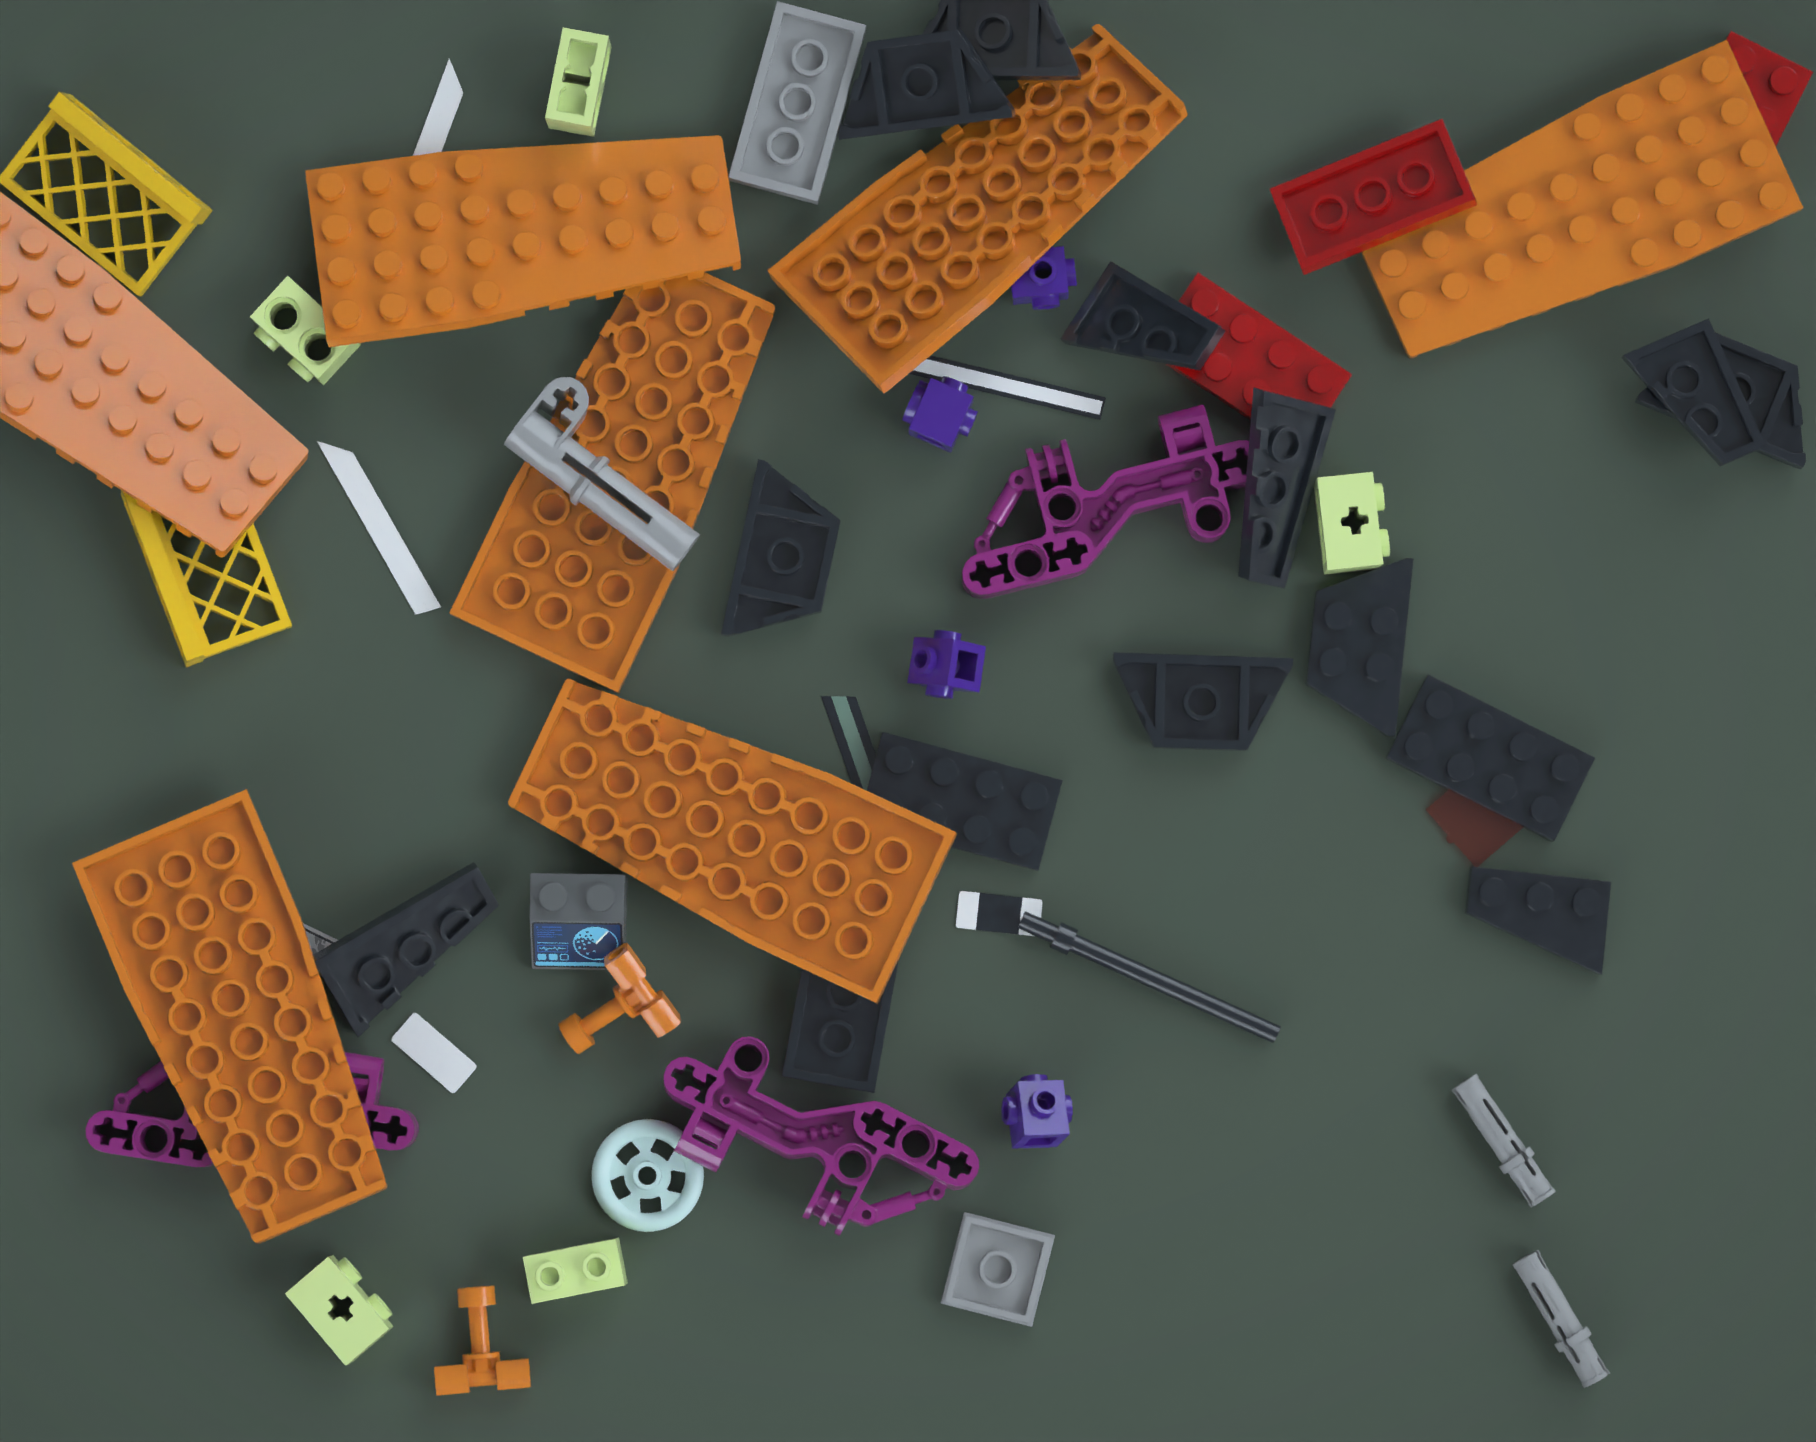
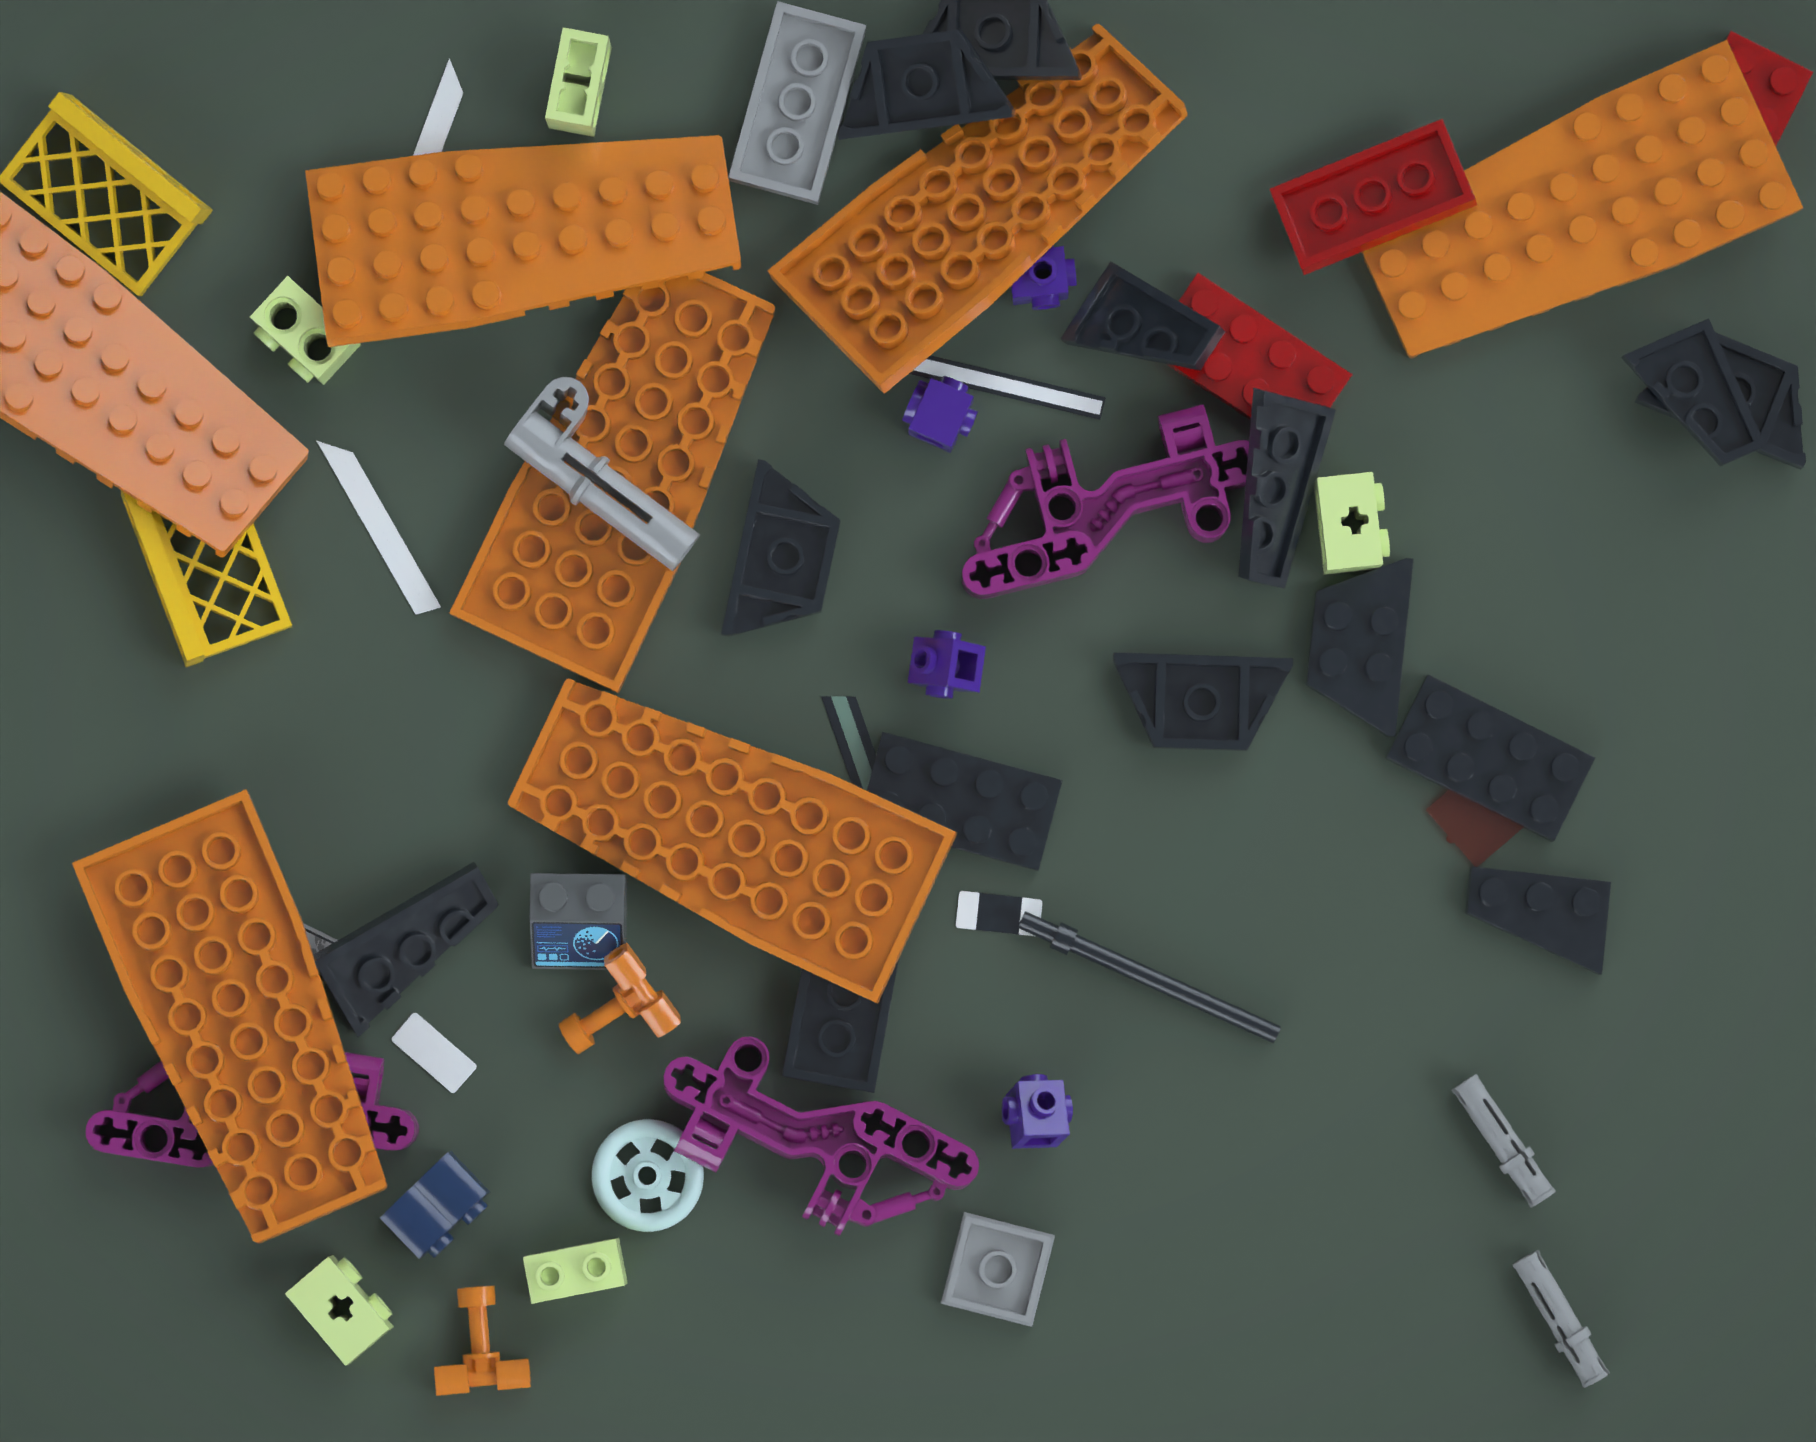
none -> dark blue brick [380,1151,490,1259]

